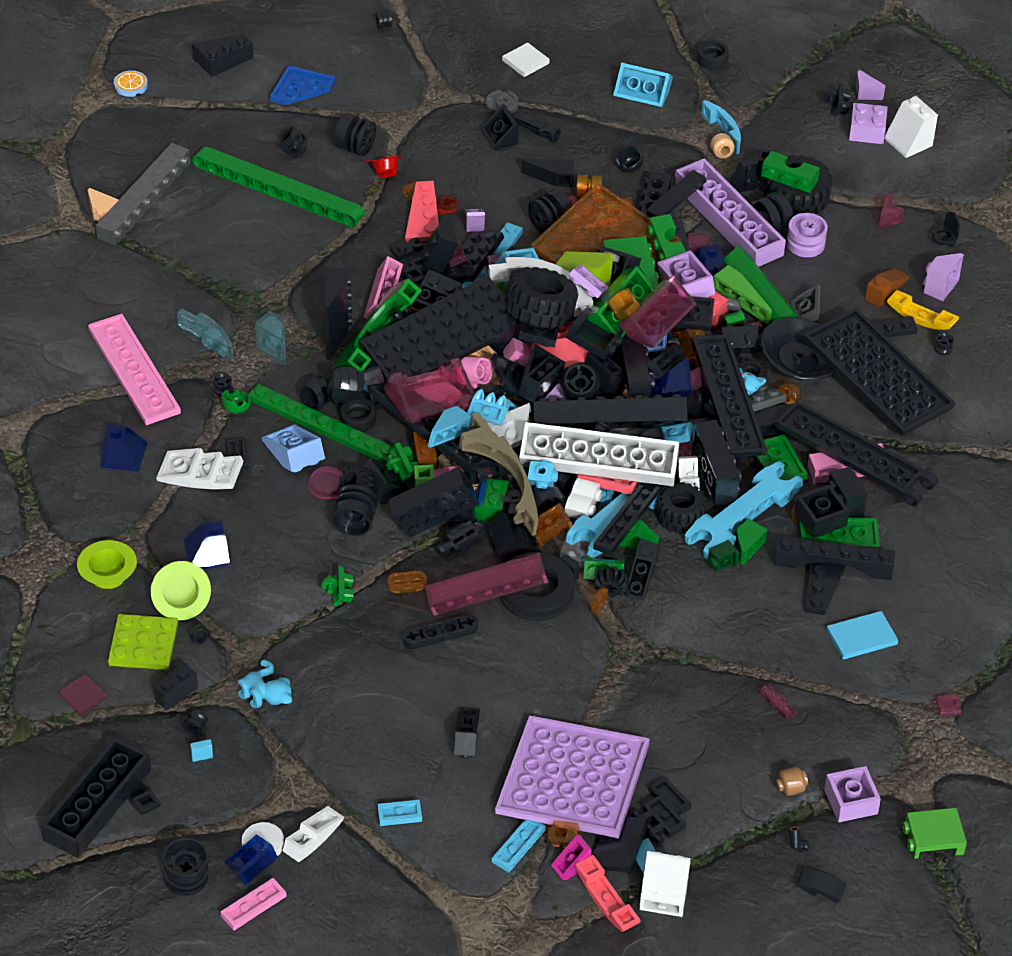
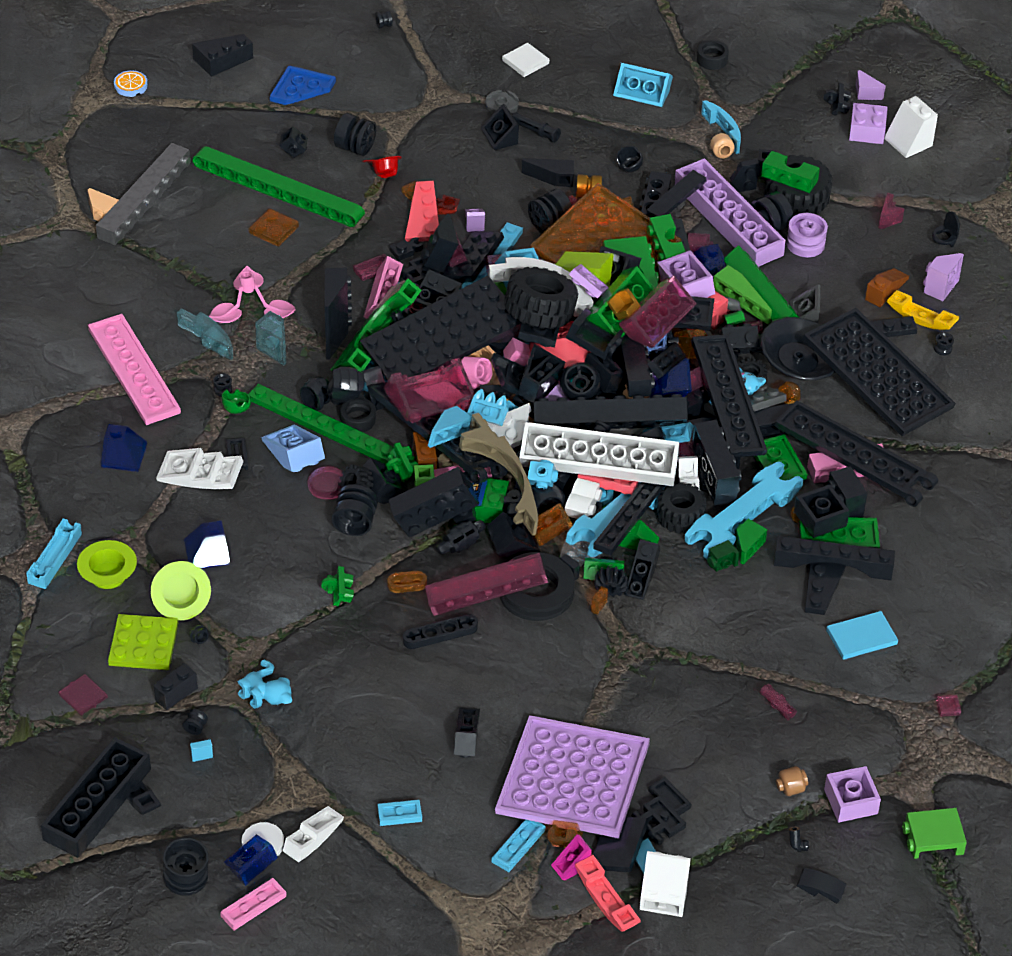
none -> medium azure piece [26,518,82,589]
none -> bright pink plant [209,266,296,323]
none -> clear orange plate [249,208,299,247]
none -> clear pink tile [353,254,387,281]

